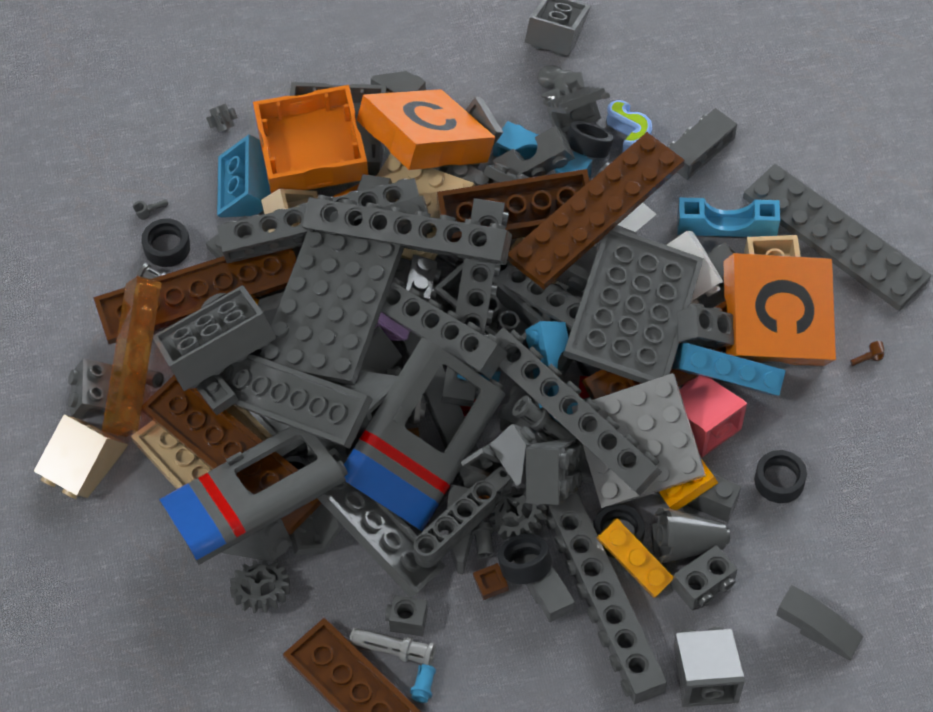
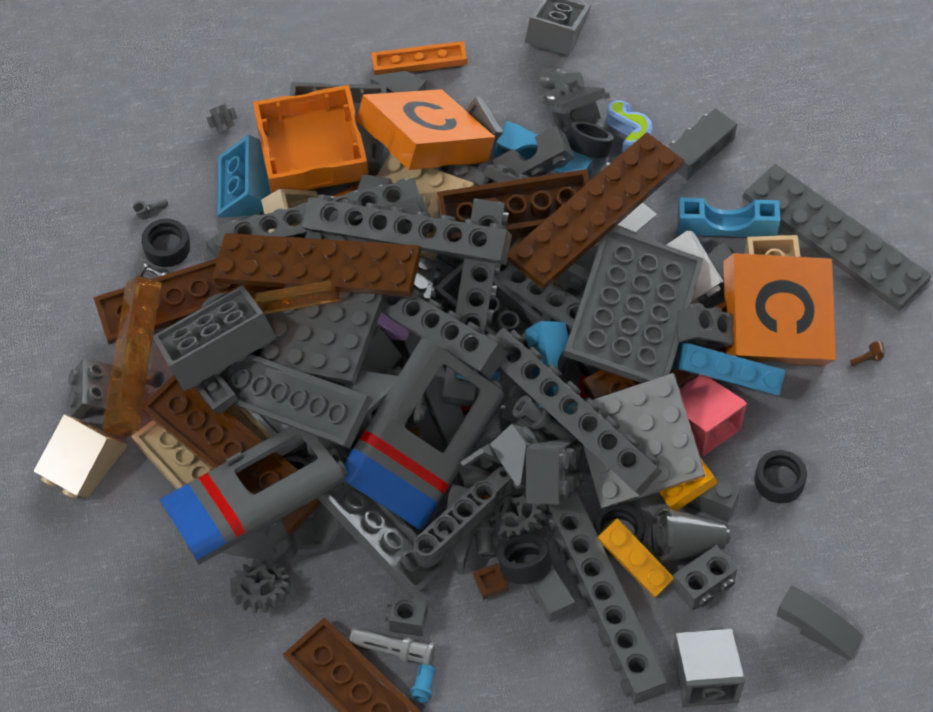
none -> reddish brown plate [212,233,422,297]
none -> clear orange tile [255,280,339,314]
none -> orange plate [371,41,467,75]

